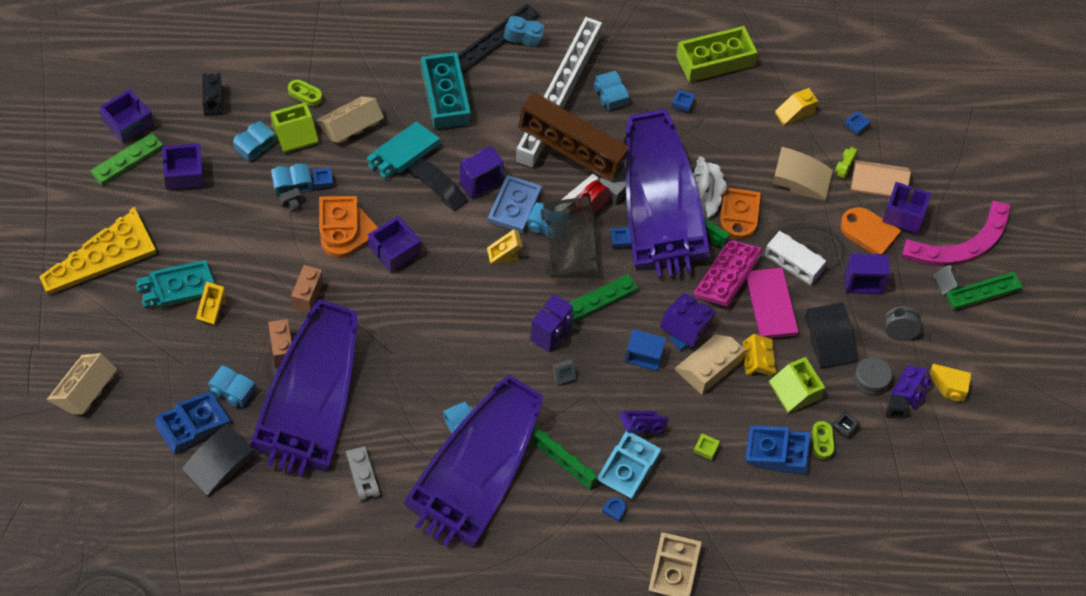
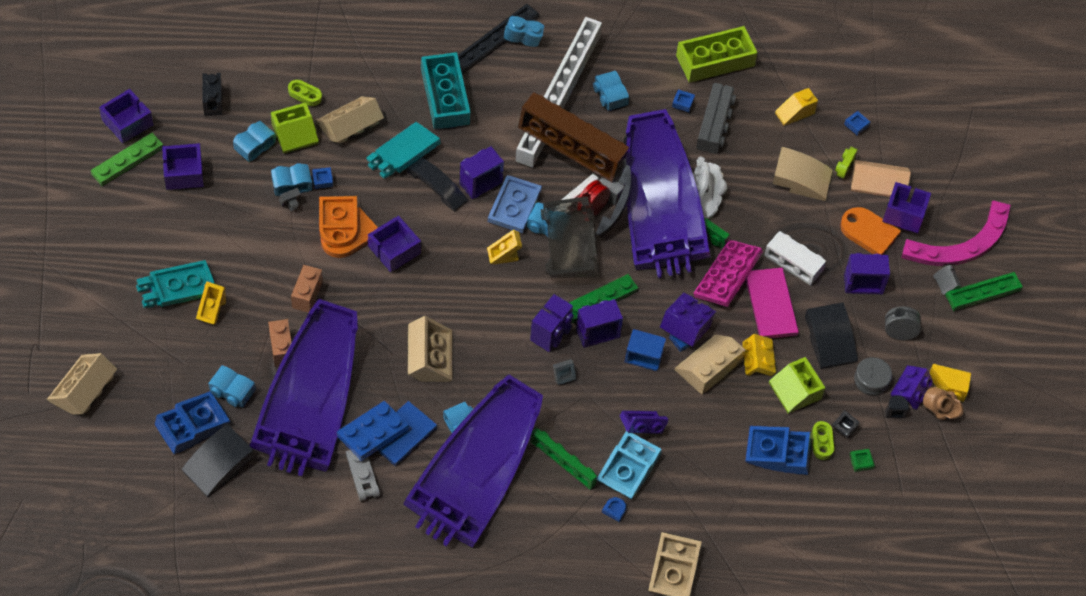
yellow wing [39,207,156,295] -> none
blue plate [610,227,631,248] -> none
lime plate [693,434,720,461] -> none
orange tile [720,188,761,240] -> none
none -> blue plate [337,401,409,461]
none -> blue tile [378,401,437,467]
none -> tan slope [408,316,452,382]
none -> dark purple piece [576,299,623,348]
none -> black slope [596,165,632,237]
none -> dark grey brick [696,83,736,154]
none -> green tile [849,449,875,472]
none -> medium nougat head [923,387,963,420]

